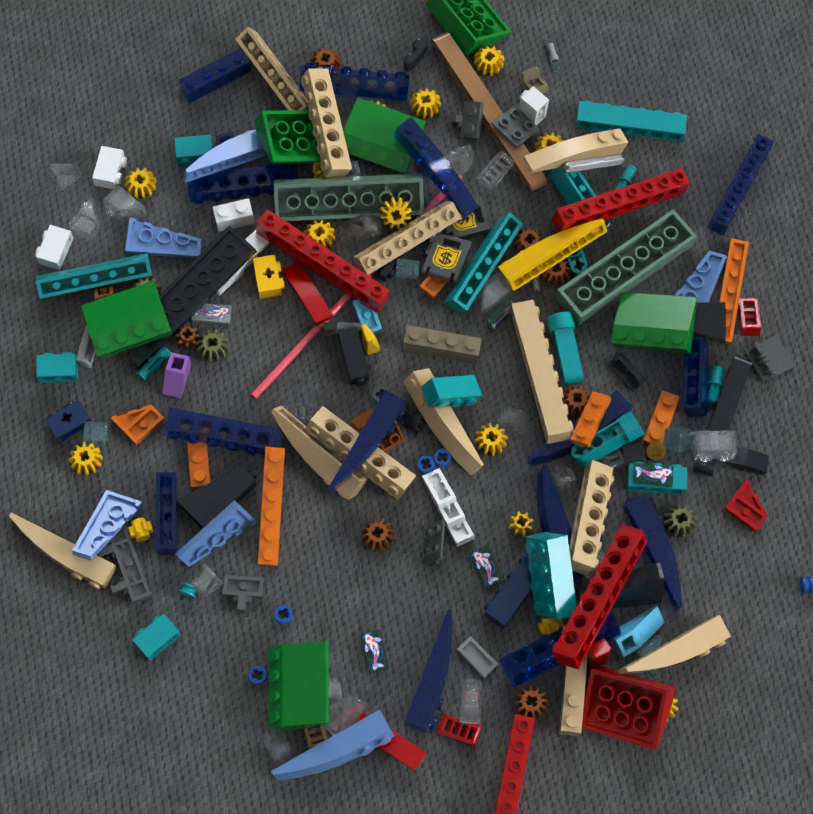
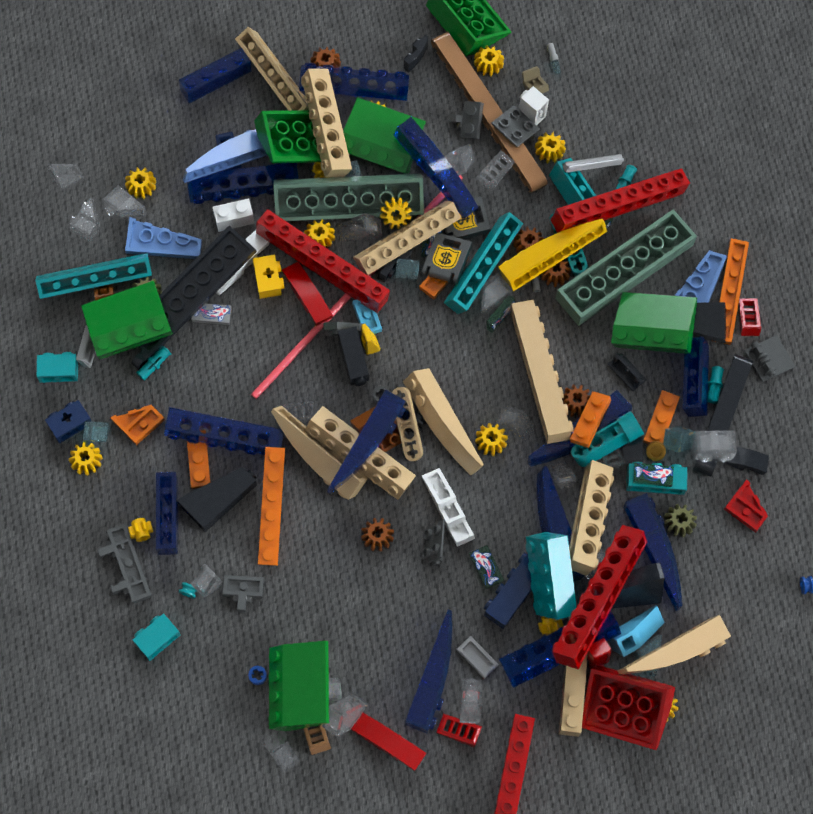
tan slope [9,513,117,590] -> none
white brick [35,225,73,270] -> none
wing [72,490,143,561] -> none
white brick [92,146,127,190] -> none
medium lavender slope [162,352,192,399] -> none
teal brick [175,135,213,167] -> none
medium blue wing [175,500,257,567] -> none
dark orange gear [176,324,200,350] -> none
olive gear [197,329,229,362] -> none
medium blue slope [271,710,395,781] -> none
blue bush [275,605,293,624] -> none
tile [361,629,389,674] -> none
dark tan brick [403,325,482,363] -> none
yellow gear [410,88,441,119] -> none
blue bush [417,456,435,474] -> none
teal brick [421,375,482,409] -> none
blue bush [434,449,451,468] -> none
yellow gear [509,511,534,537] -> none
dark orange gear [513,685,548,718] -> none
tan slope [523,128,629,173] -> none
teal beam [546,312,583,385] -> none
teal brick [575,101,687,142] -> none
clear blue brick [707,134,775,236] -> none
none -> tan beam [392,387,423,461]

